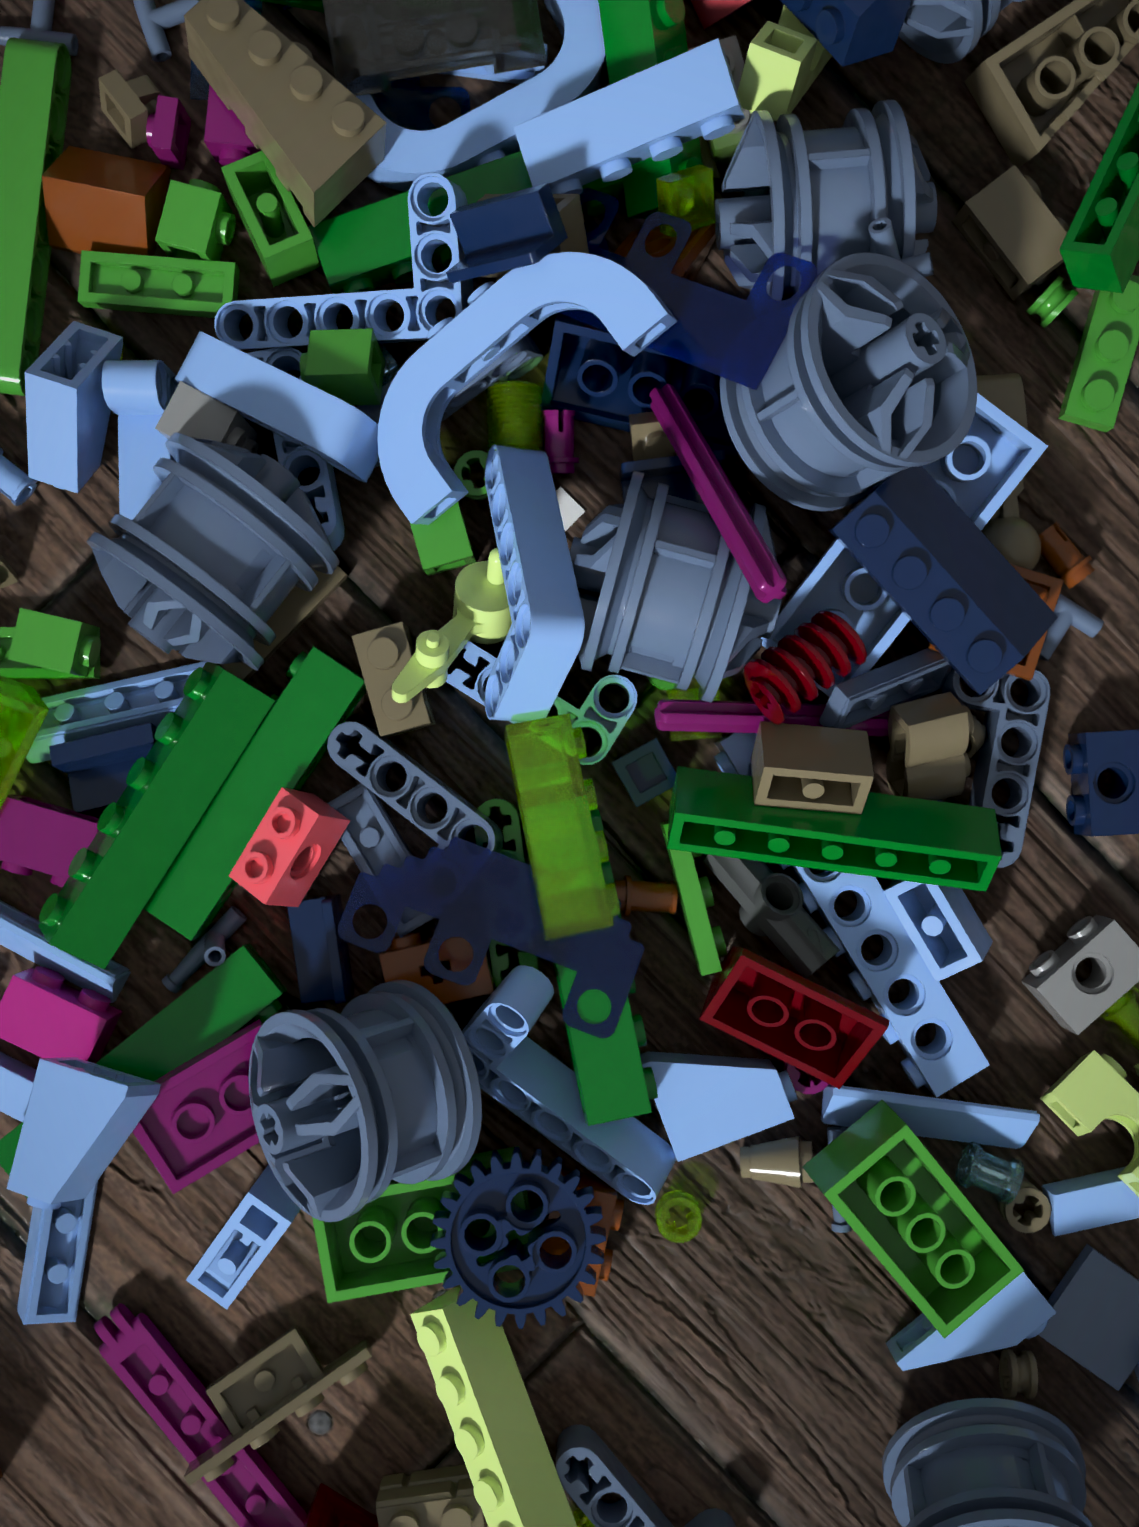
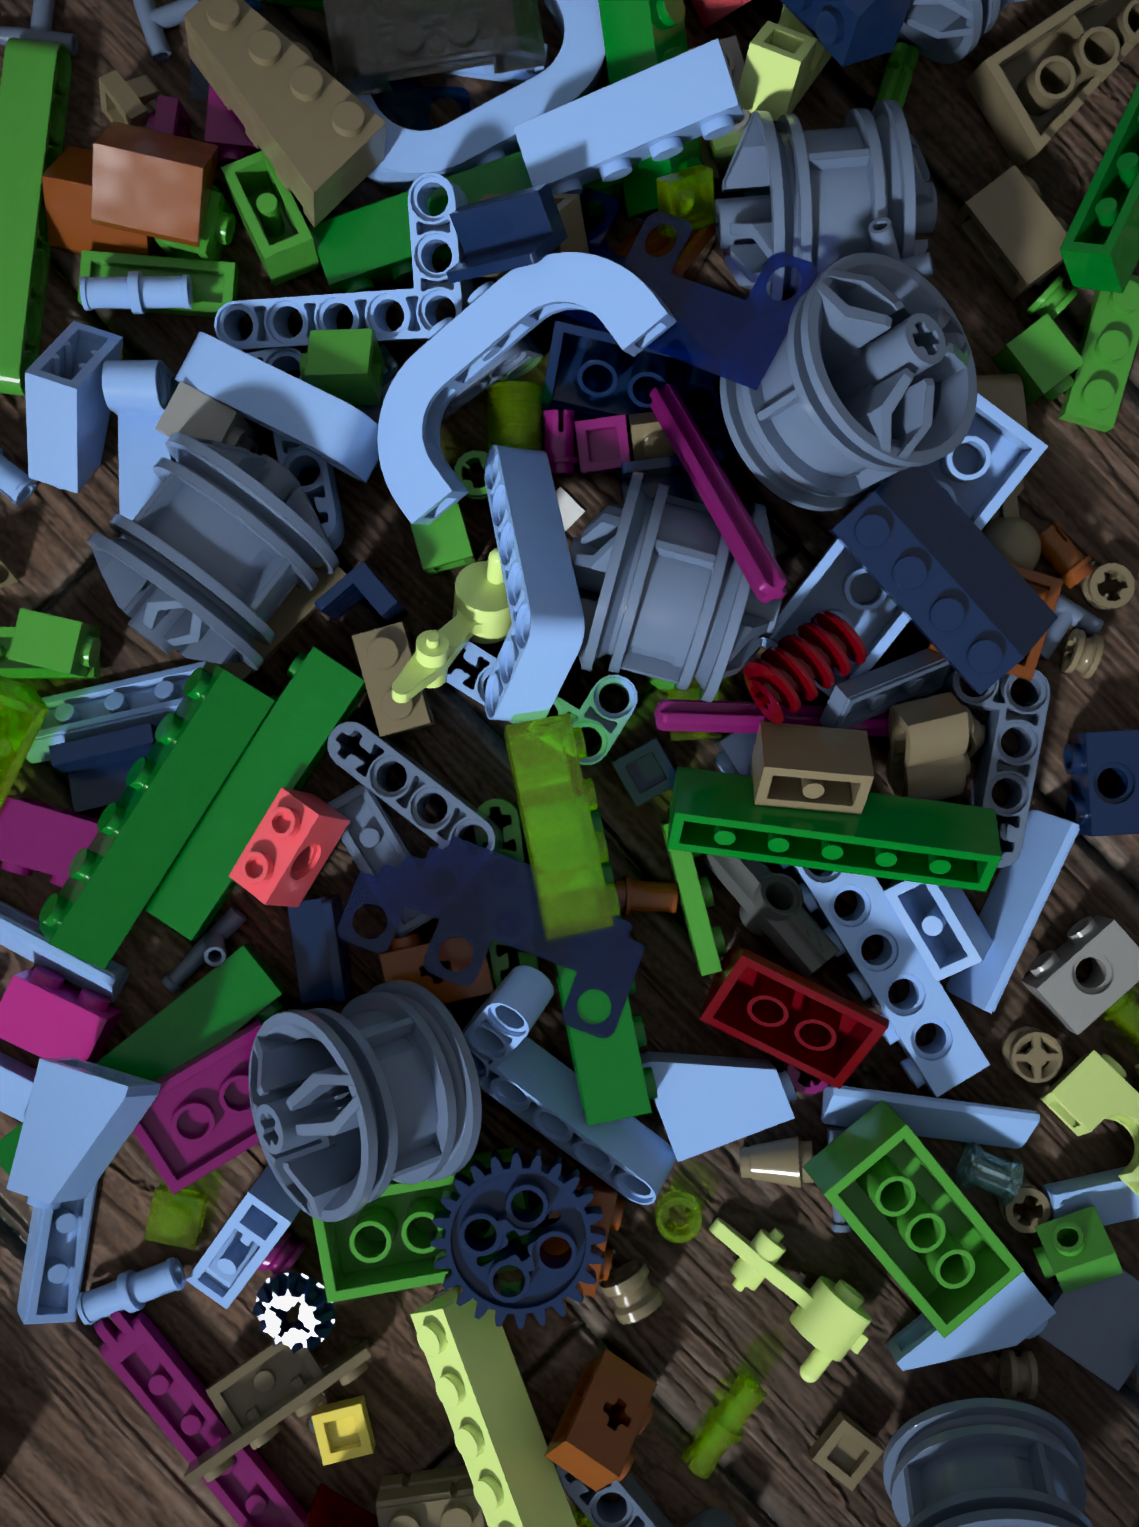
none -> light blue pin [76,1257,186,1325]
none -> light blue pin [80,271,193,314]
none -> dark orange slope [91,121,220,247]
none -> clear neon green plate [144,1184,209,1250]
none -> dark blue gear [252,1272,336,1354]
none -> magenta bush [258,1230,307,1276]
none -> light yellow plate [311,1395,376,1466]
none -> dark blue panel [314,561,409,624]
none -> dark orange brick [544,1349,657,1492]
none -> magenta plate [575,414,633,475]
none -> dark tan wheel [600,1259,664,1325]
none -> clear neon green pin [682,1373,767,1479]
none -> yellowish green piece [709,1217,872,1383]
none -> dark tan plate [809,1411,884,1491]
none -> bright green axle [874,42,920,109]
none -> light blue slope [946,810,1080,1014]
none -> bright green brick [992,313,1085,406]
none -> dark tan wheel [1000,1025,1063,1083]
none -> bright green brick [1033,1205,1123,1294]
none -> dark tan bush [1060,628,1104,679]
none -> dark tan bush [1081,563,1135,611]

